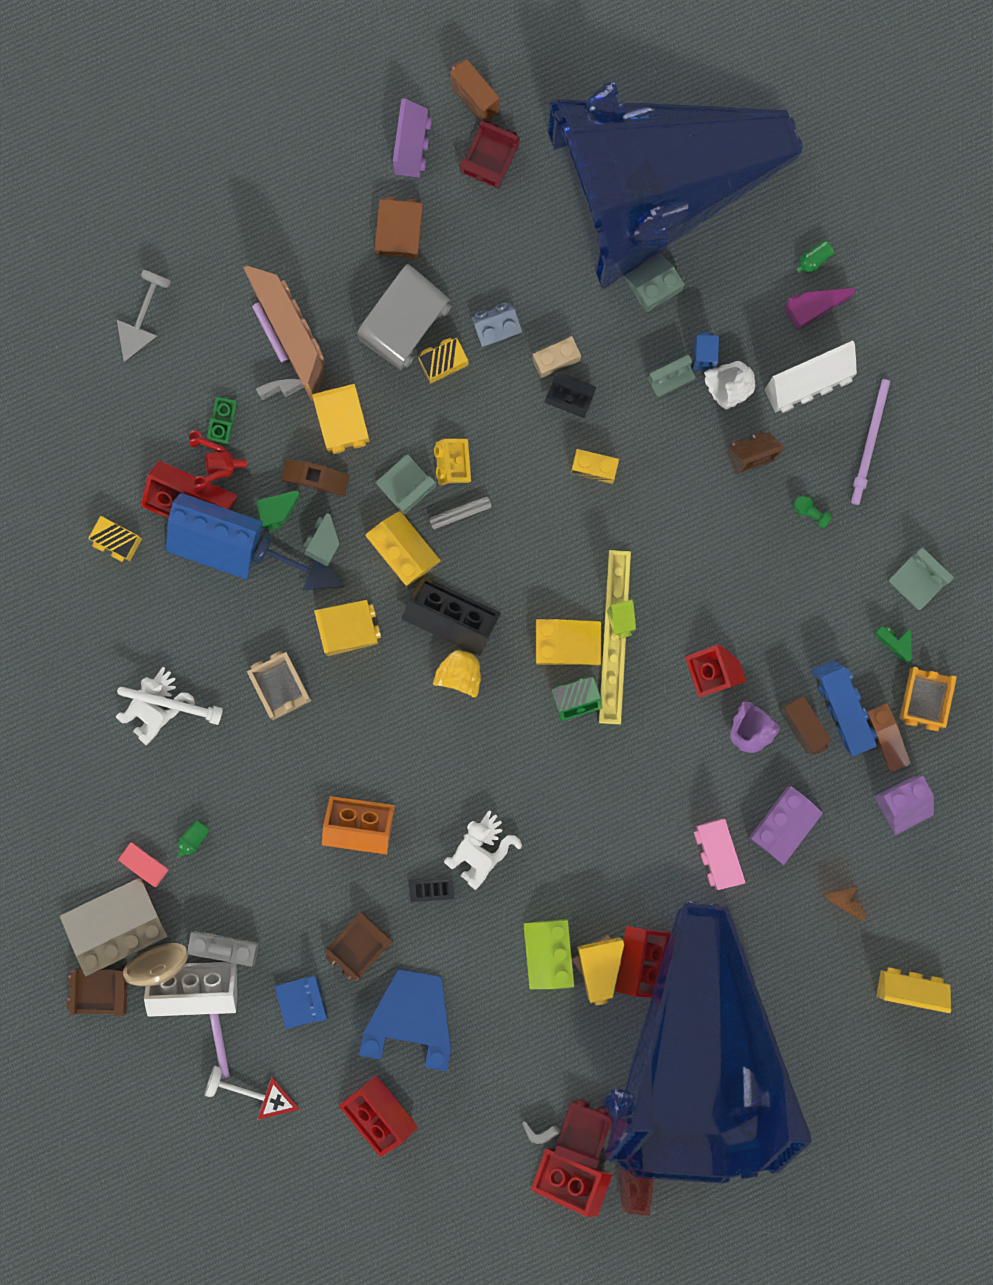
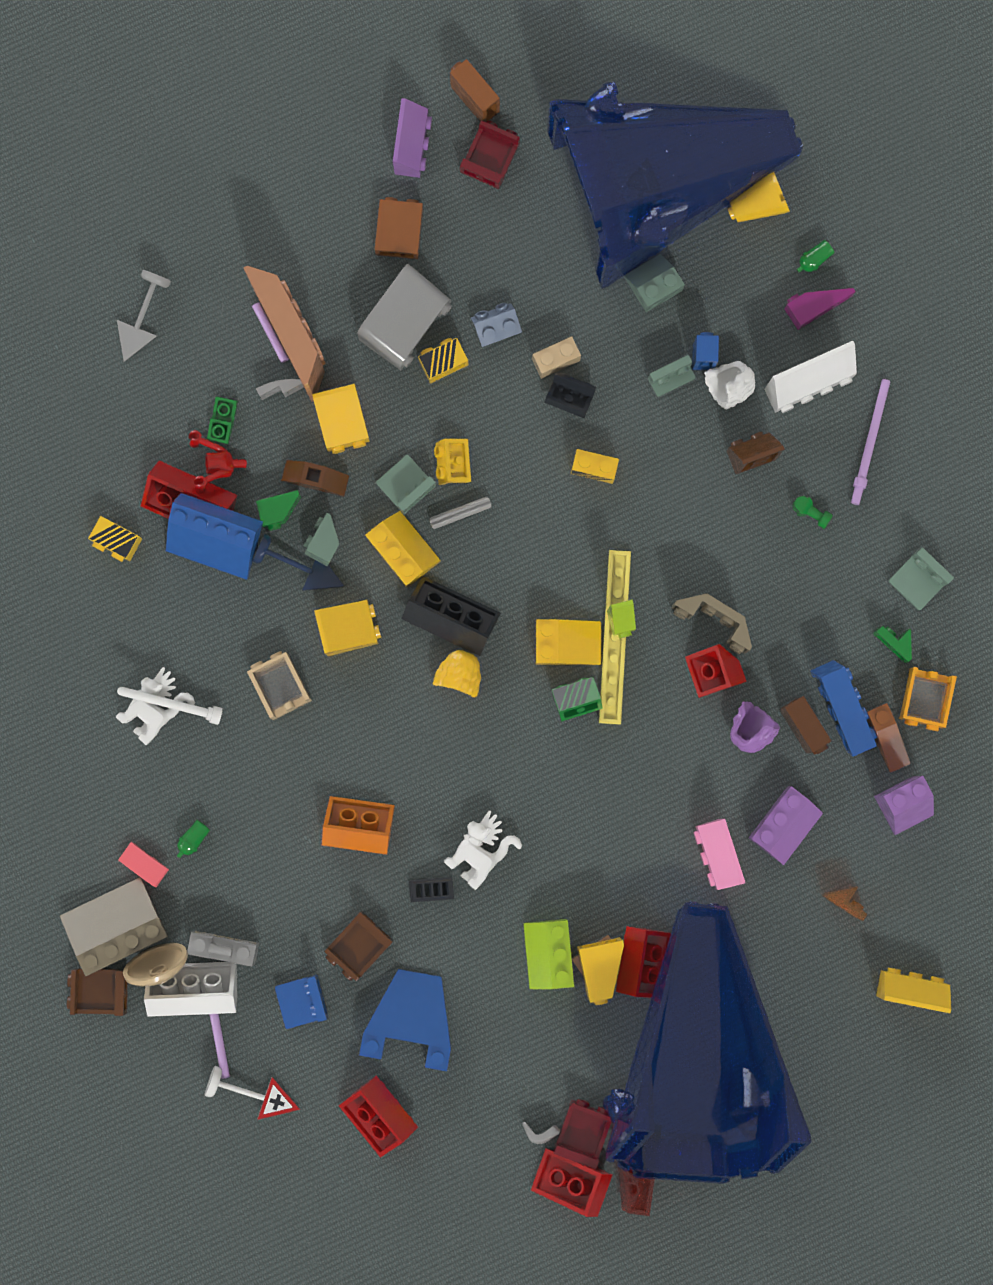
none -> dark tan slope [671,594,752,654]
none -> yellow cone [727,171,790,222]

